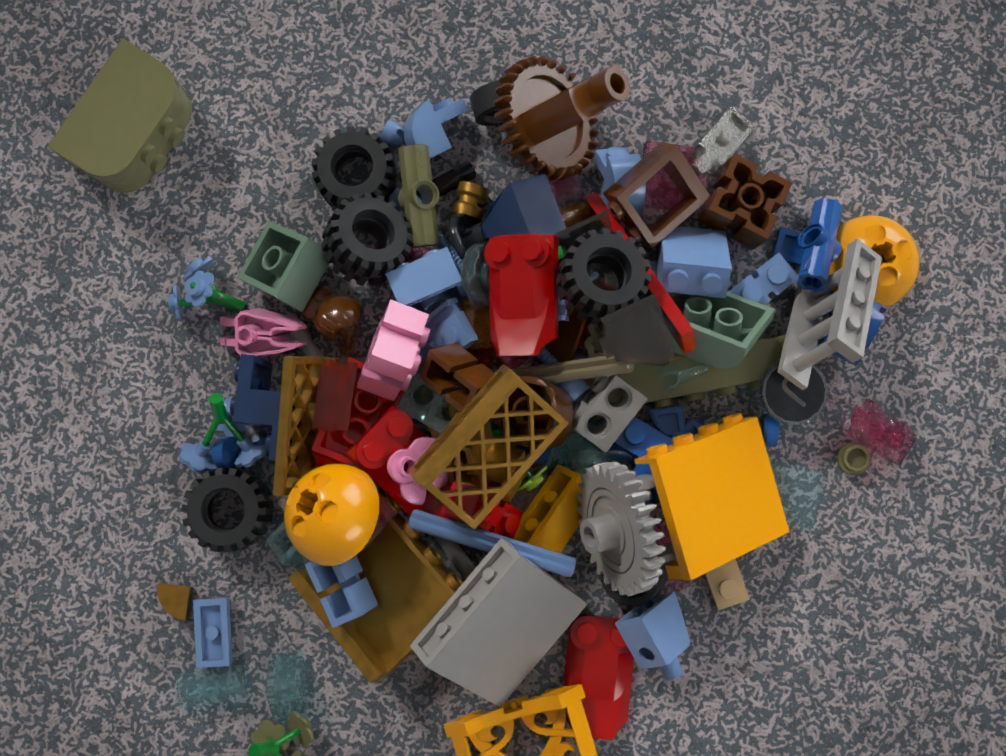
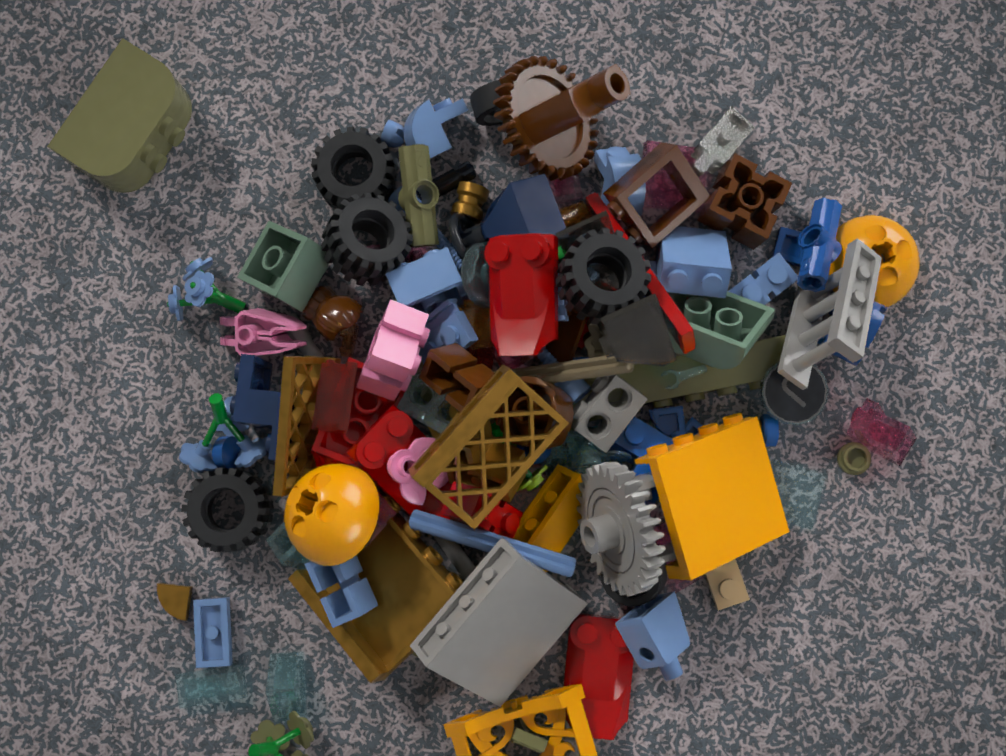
none -> olive tile [510,728,548,753]

